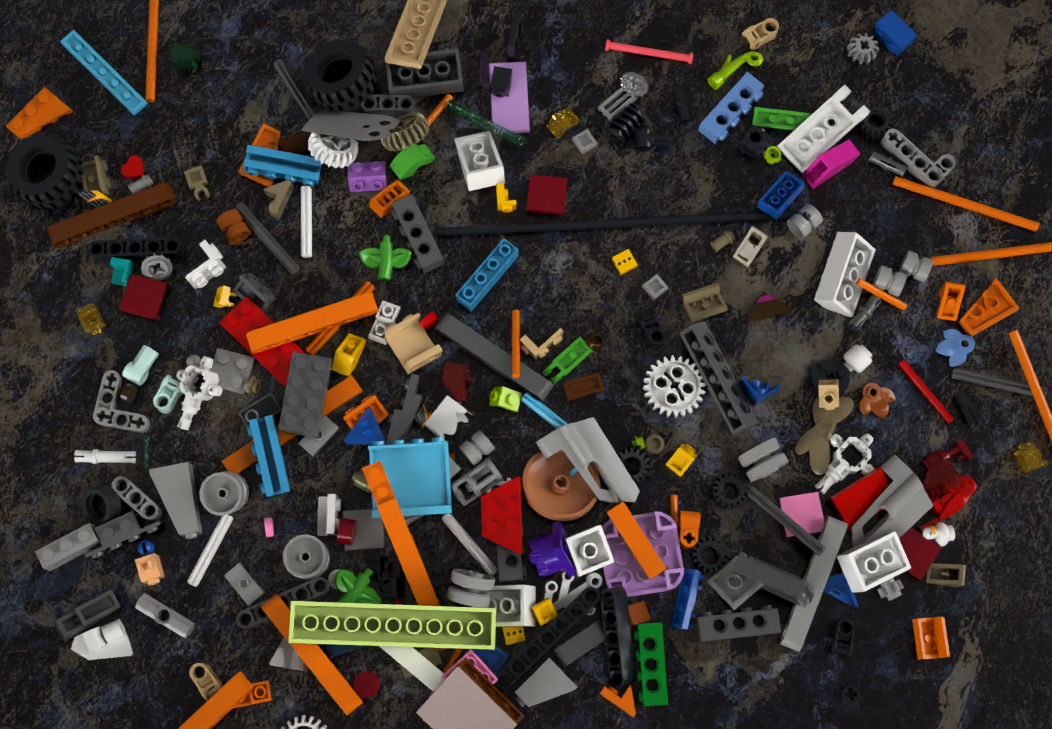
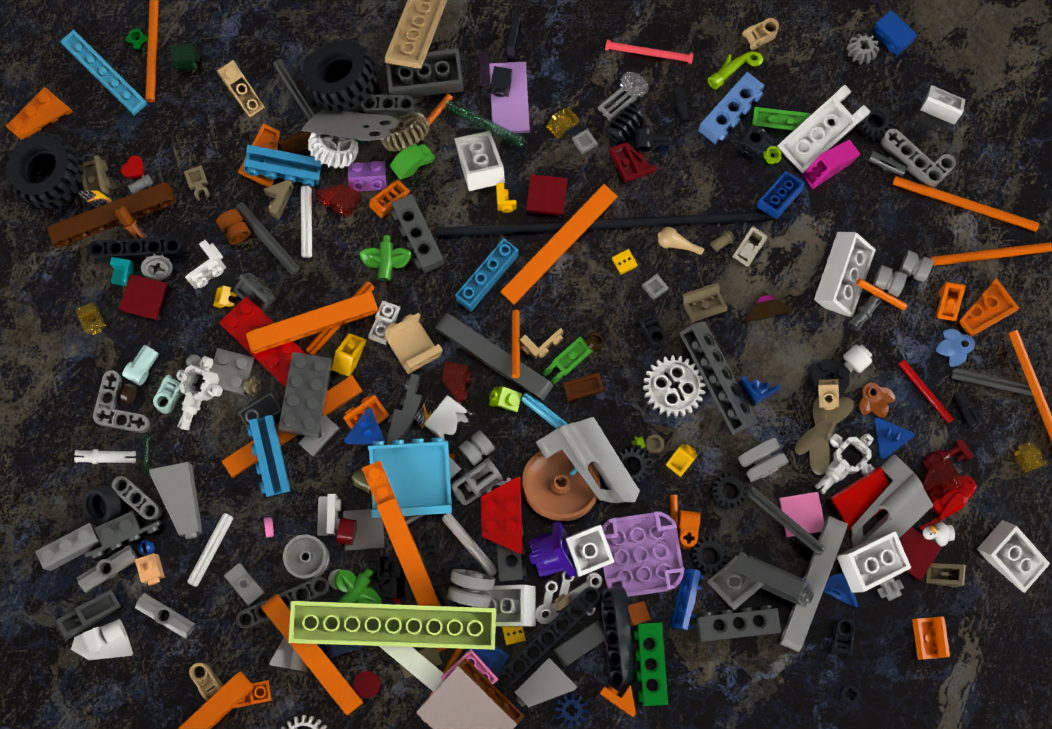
light grey wheel [199,471,249,516] -> none
red tile [419,312,438,330] -> none
yellow tile [531,597,558,626] -> none
orange tile [606,502,667,579] -> none
light grey wheel [787,204,823,239] -> none
none -> light grey piece [77,545,138,593]
none -> dark orange axle [115,206,145,239]
none -> green plate [126,28,148,49]
none -> tan slope [216,60,265,117]
none -> clear red slope [316,184,361,217]
none -> orange tile [500,184,618,305]
none -> dark tan plate [554,593,572,612]
none -> dark blue gear [554,693,589,728]
none -> dark red wing [609,142,657,183]
none -> tan piece [658,227,704,255]
none -> blue piece [874,418,915,460]
none -> white slope [920,85,965,124]
none -> white slope [977,520,1050,593]

